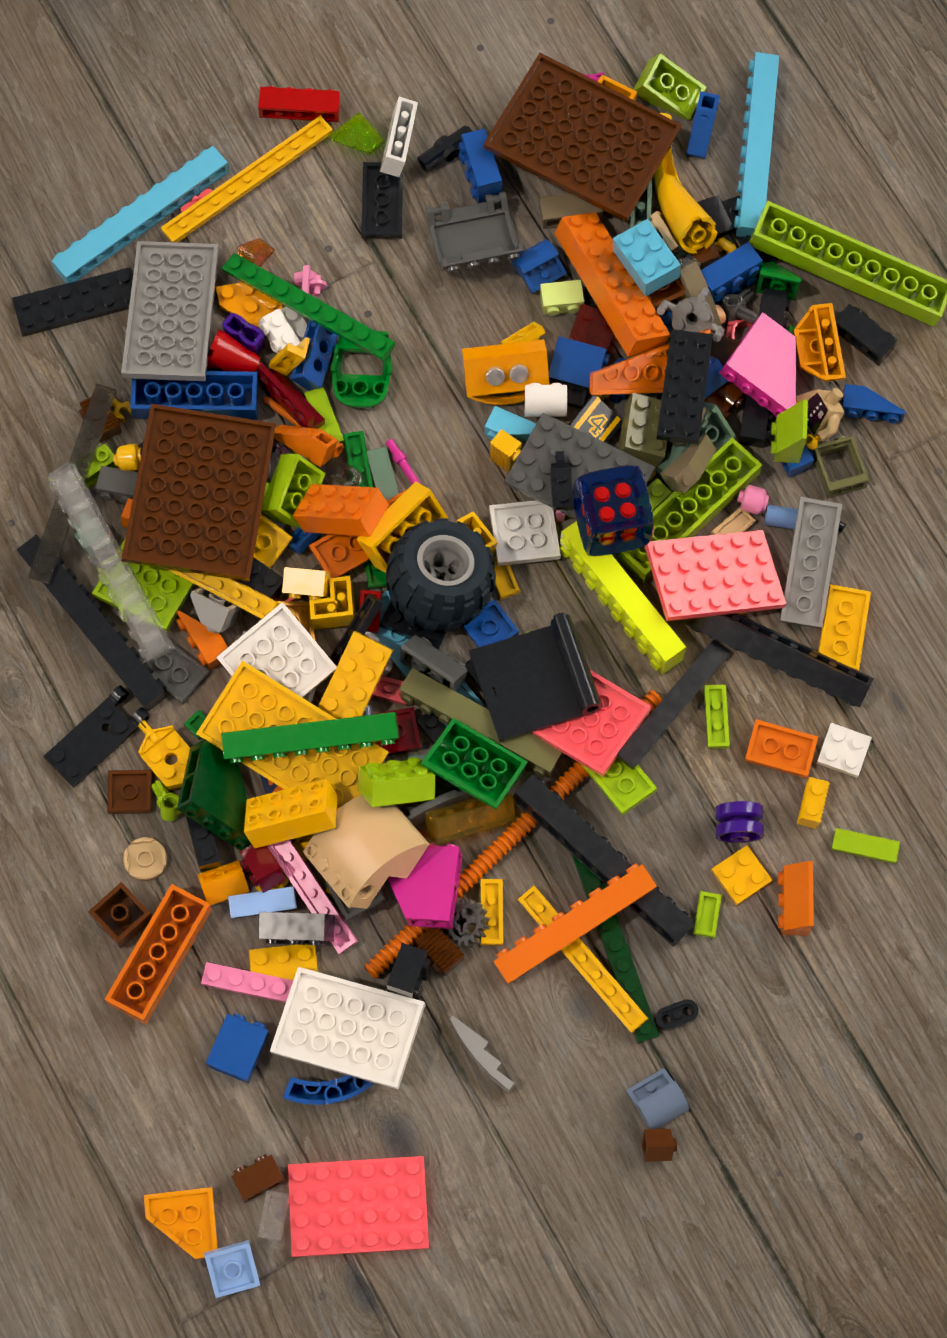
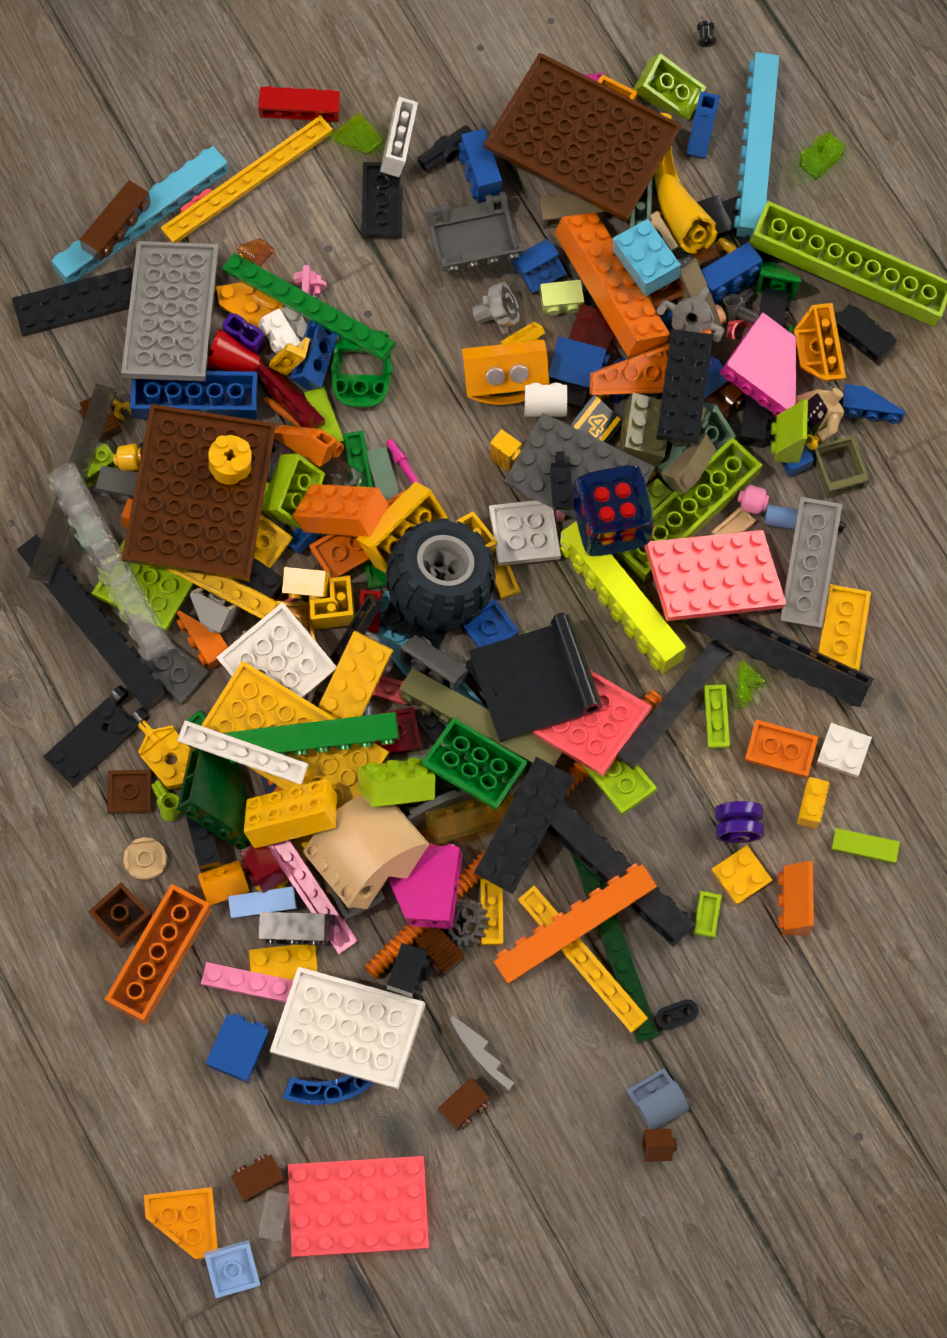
medium azure slope [484,406,536,442] -> none
none -> reddish brown brick [79,180,151,262]
none -> white tile [177,721,309,785]
none -> yellow brick [209,435,252,485]
none -> reddish brown brick [438,1077,489,1131]
none -> light grey piece [472,282,520,334]
none -> black plate [474,757,576,894]
none -> black bush [697,21,716,47]
none -> clear neon green slope [737,661,765,708]
none -> clear neon green brick [798,131,846,180]

